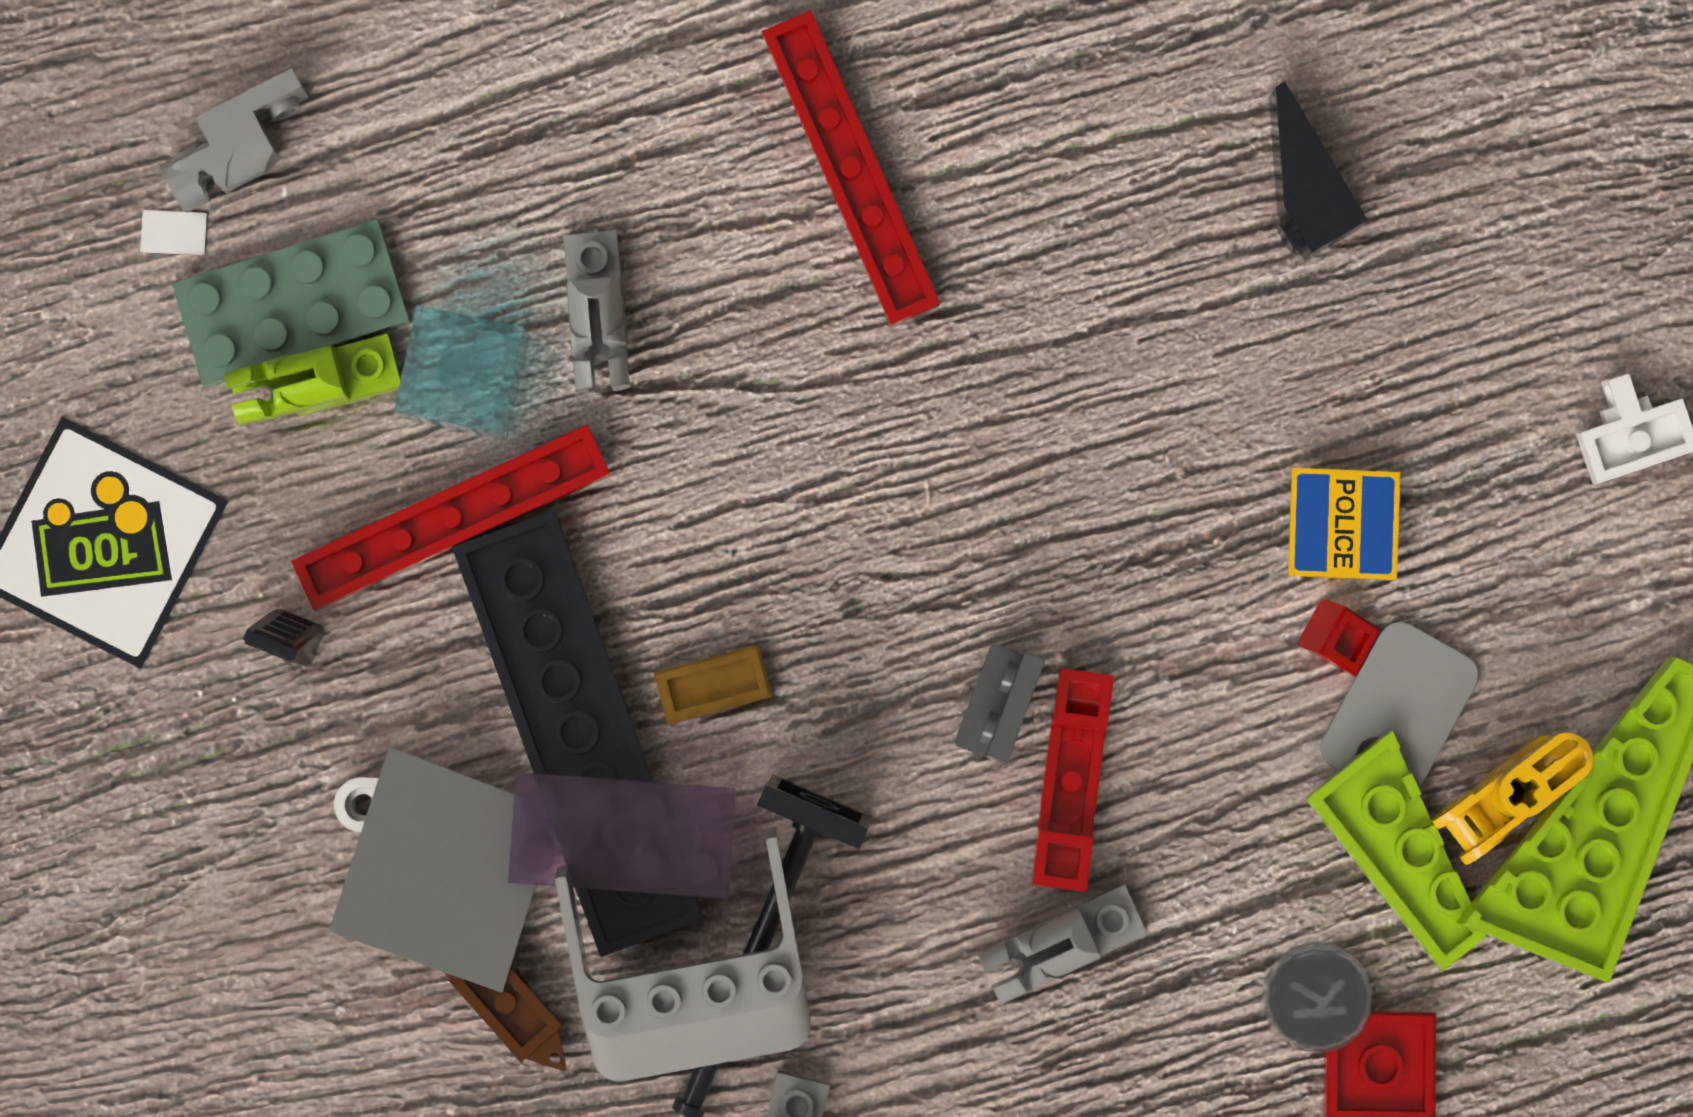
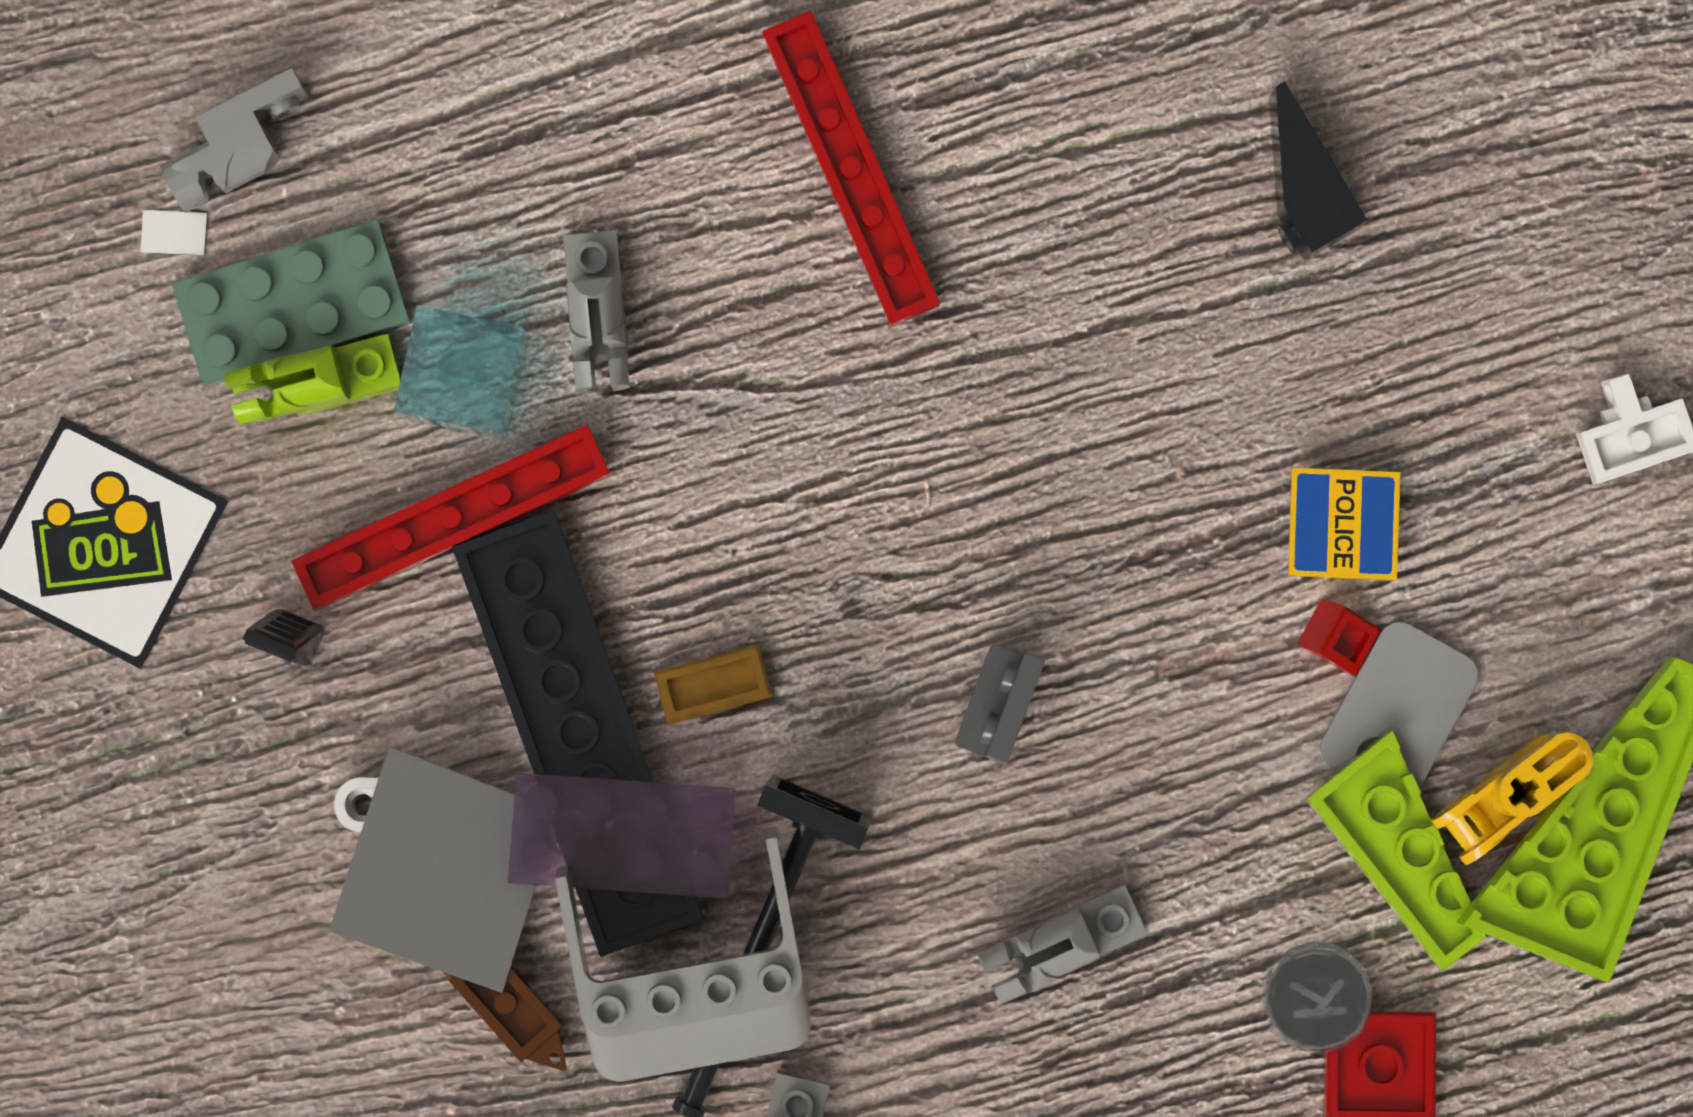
red slope [1031,668,1114,893] -> none

